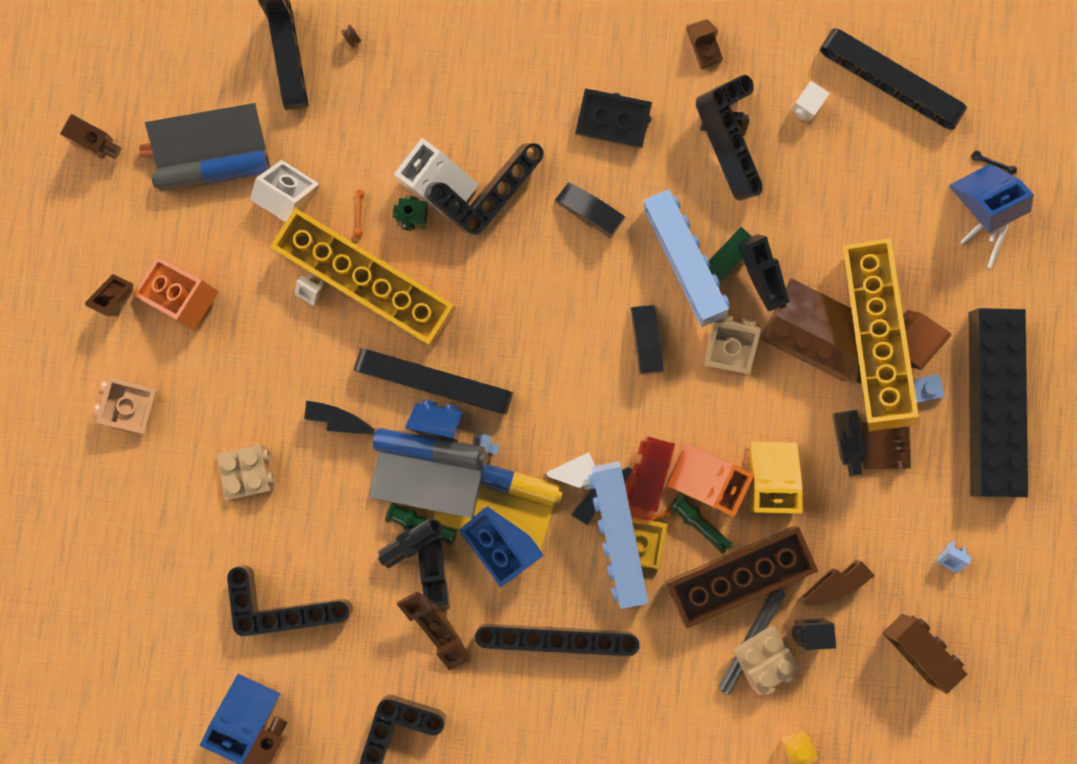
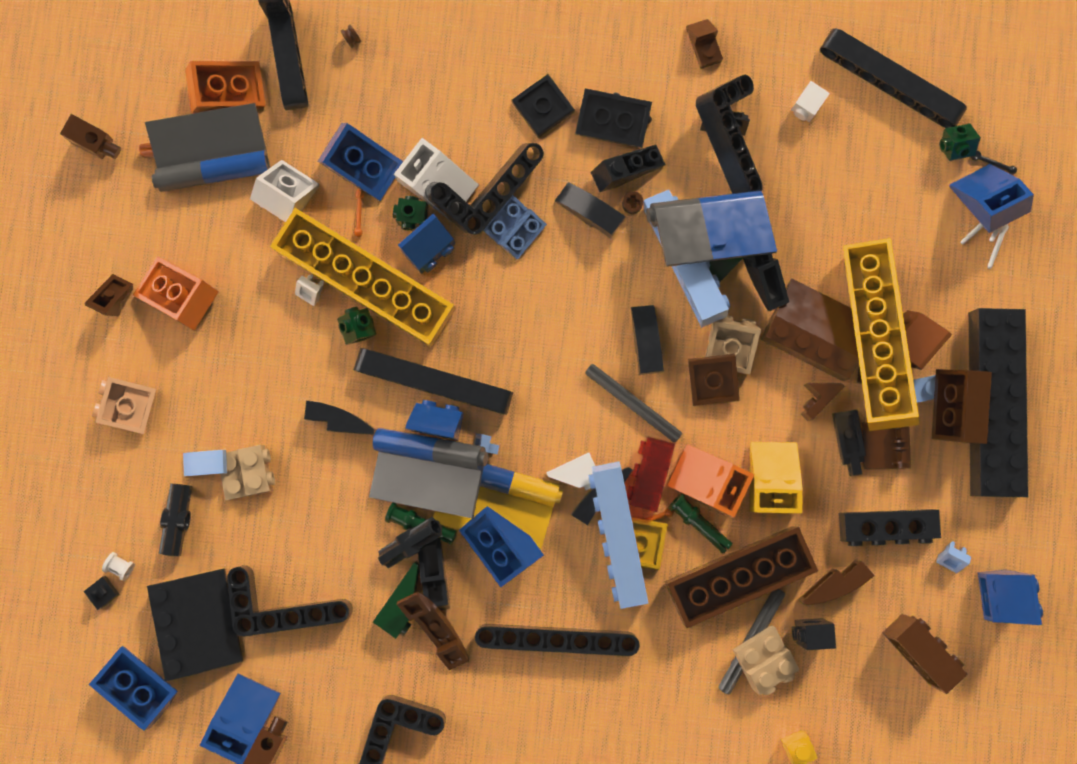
none -> black tile [83,576,120,610]
none -> blue slope [88,646,178,731]
none -> white bush [102,552,135,581]
none -> black slope [147,568,243,681]
none -> black piece [159,483,192,556]
none -> light blue slope [183,450,227,476]
none -> orange slope [185,61,266,114]
none -> blue slope [317,123,403,201]
none -> dark green brick [337,307,376,345]
none -> dark green slope [373,561,419,639]
none -> blue slope [398,214,455,274]
none -> medium blue slope [483,195,547,259]
none -> black tile [511,74,575,138]
none -> dark grey axle [585,364,682,442]
none -> black slope [590,145,666,192]
none -> reddish brown bush [622,191,644,214]
none -> door [646,191,777,267]
none -> reddish brown plate [688,354,740,406]
none -> reddish brown slope [801,383,845,421]
none -> black brick [839,509,941,546]
none -> reddish brown brick [931,369,992,444]
none -> dark green brick [939,124,981,161]
none -> blue slope [977,569,1043,625]

